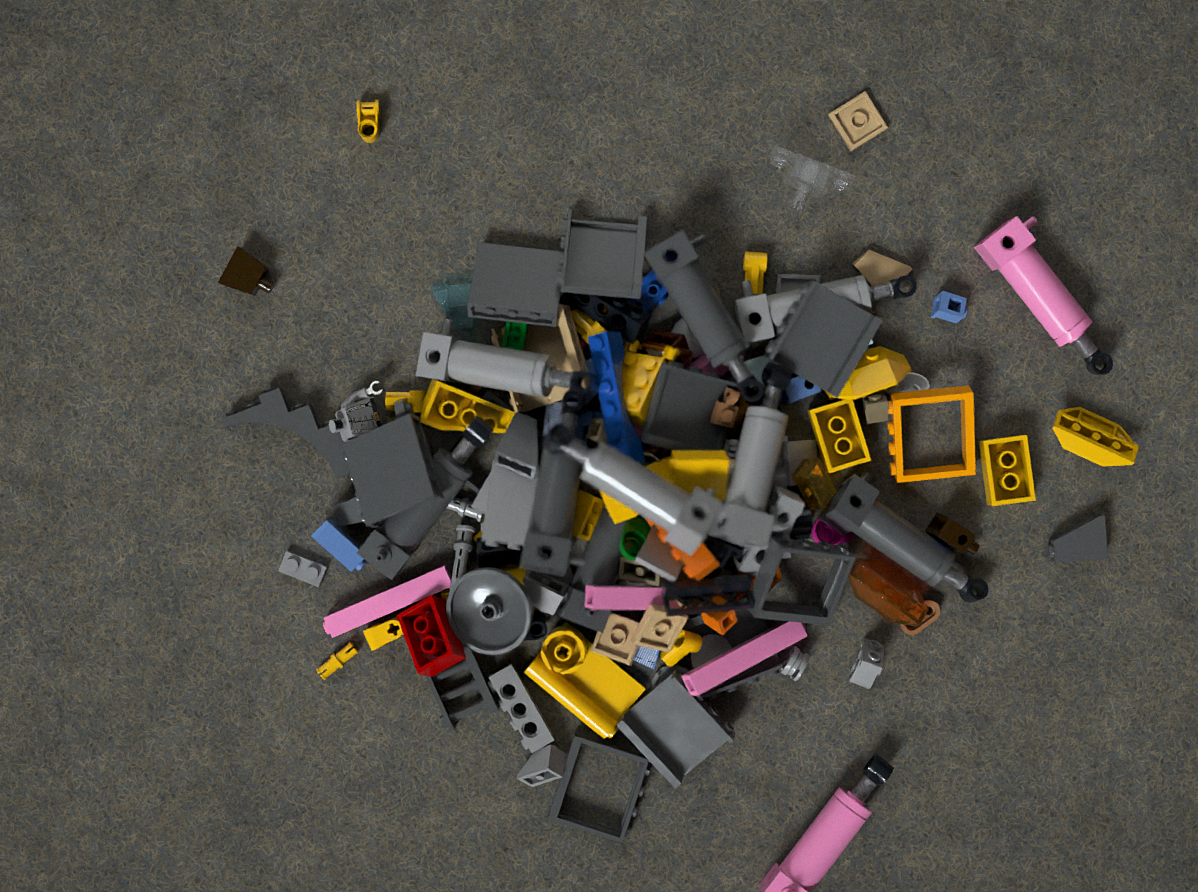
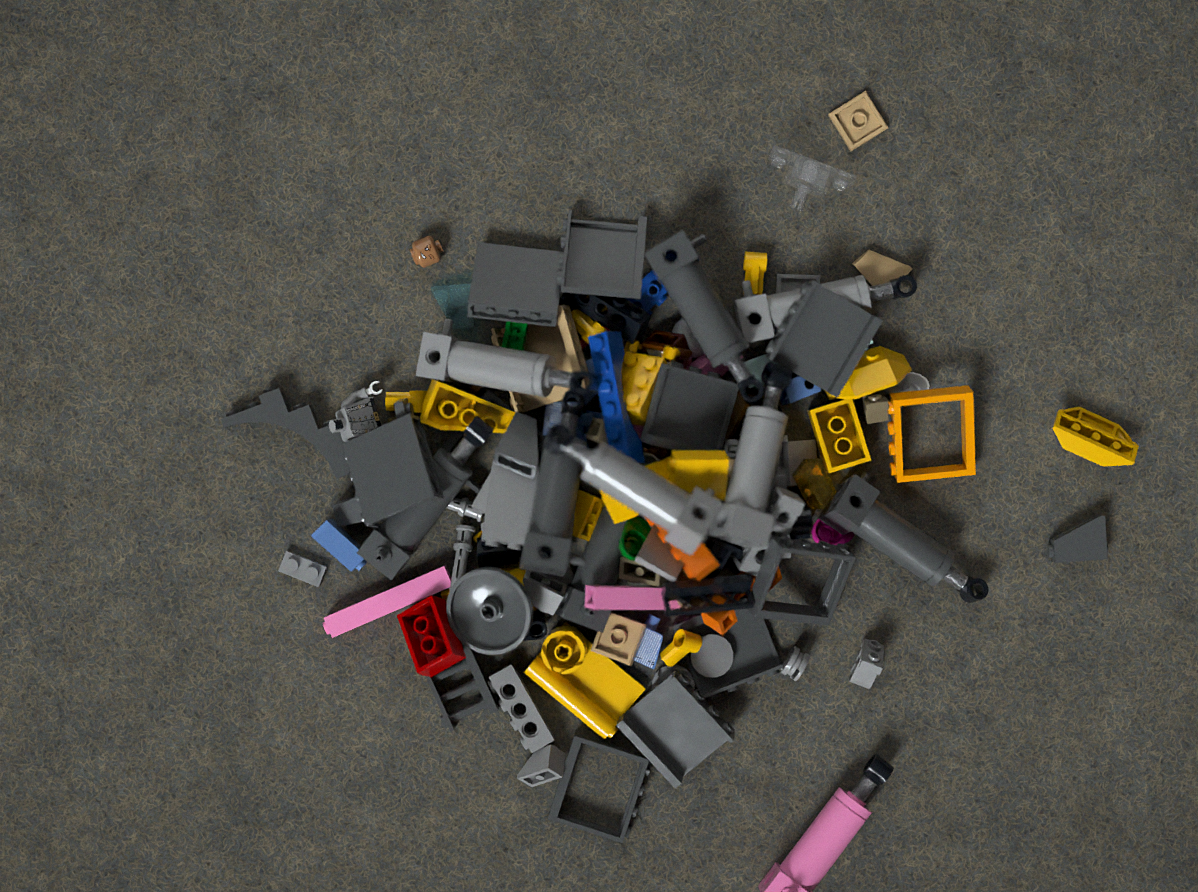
dark brown torso [218,246,275,296] -> none
yellow pin [316,642,359,680] -> none
yellow piece [357,100,381,143] -> none
yellow piece [363,617,403,651] -> none
tan tile [631,604,689,652] -> none
bright pink brick [681,621,807,696] -> none
medium nougat plate [710,387,740,428] -> none
clear orange wedge [848,558,929,627] -> none
medium nougat plate [900,600,940,635] -> none
dark brown torso [925,512,980,555] -> none
medium blue brick [931,291,968,323] -> none
bright pink piece [974,216,1113,375] -> none
yellow brick [978,435,1036,506] -> none
none -> medium nougat head [409,236,444,268]

